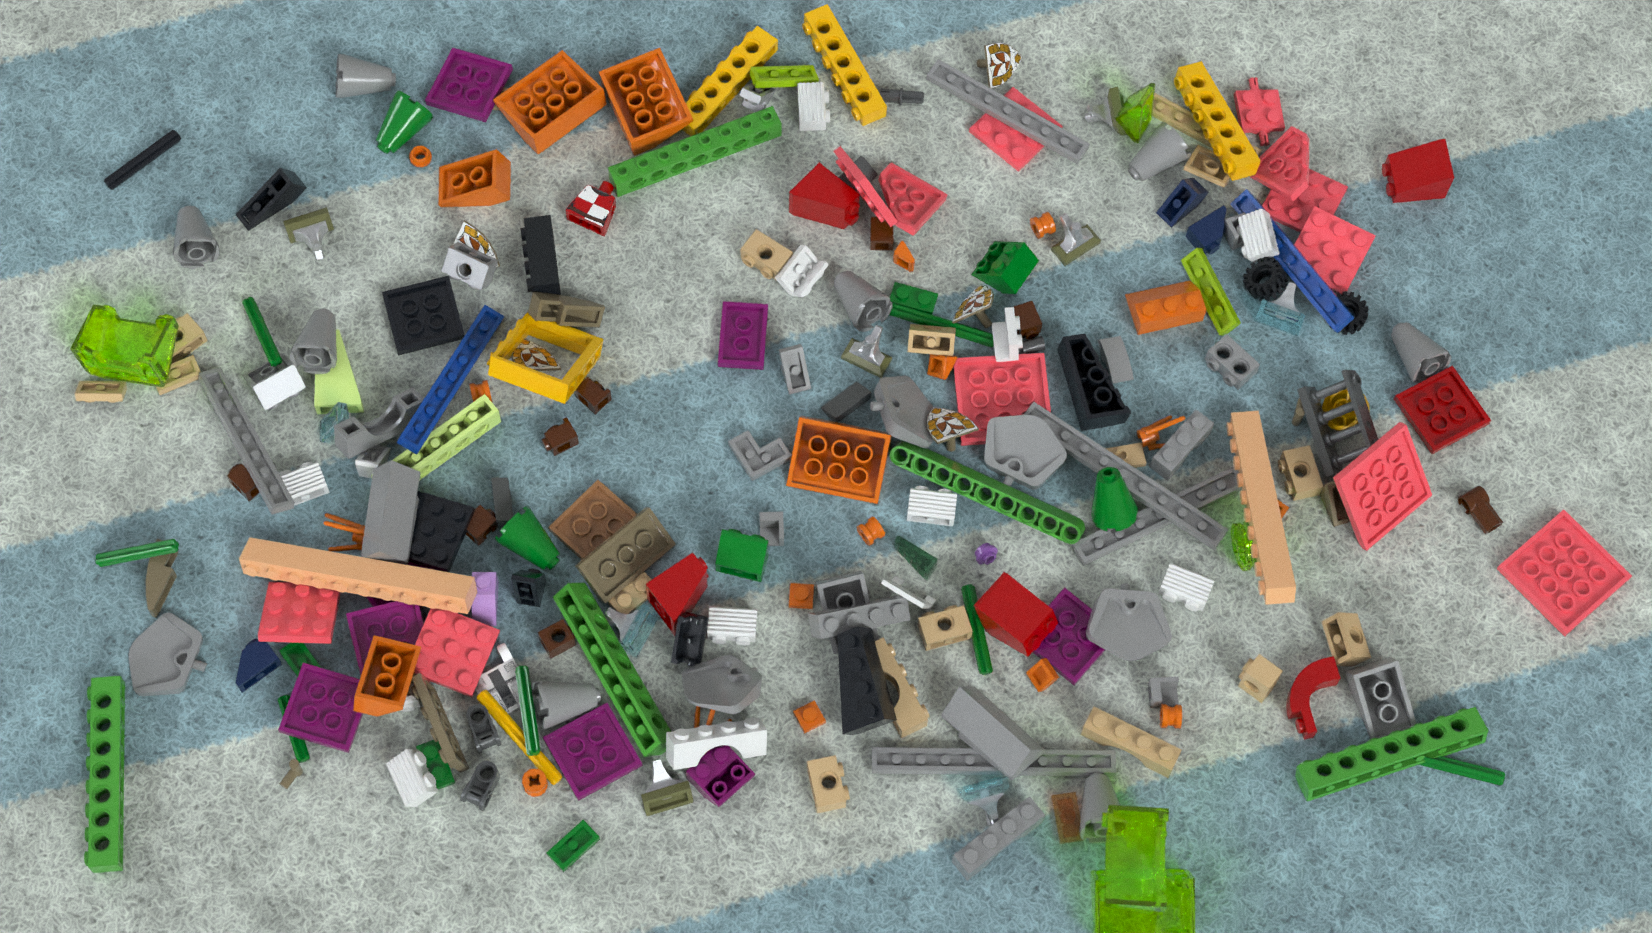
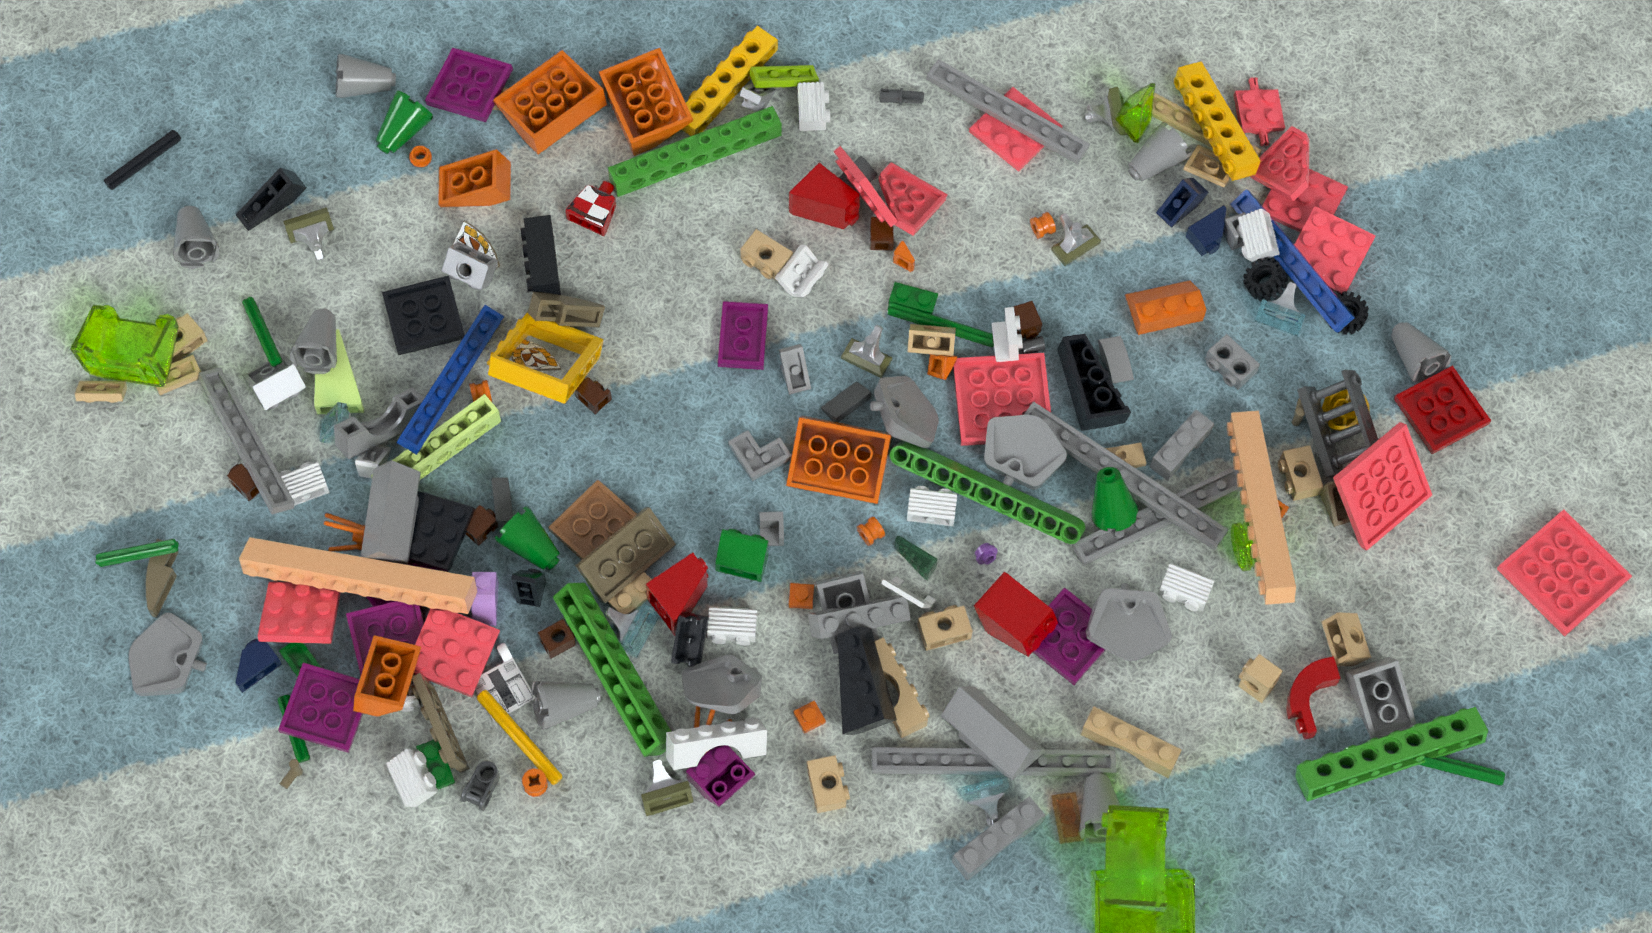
bright green brick [84,676,125,873] -> none
dark grey piece [466,704,502,754] -> none
green axle [515,665,541,756] -> none
reddish brown brick [541,417,579,456] -> none
magenta plate [543,703,643,801] -> none
green plate [546,820,600,873] -> none
yellow brick [802,4,887,126] -> none
light grey cone [834,271,893,332] -> none
shield [927,407,979,452] -> none
shield [952,285,994,328] -> none
green axle [961,584,993,675] -> none
green slope [971,241,1039,294] -> none
shield [977,42,1022,89] -> none
orange plate [1026,658,1060,692] -> none
orange plant [1137,415,1185,451] -> none
light grey panel [1147,677,1179,708] -> none
orange wheel [1160,704,1182,729] -> none
lime plate [1181,248,1241,336] -> none
red slope [1382,139,1454,203] -> none
reddish brown piece [1458,485,1503,534] -> none

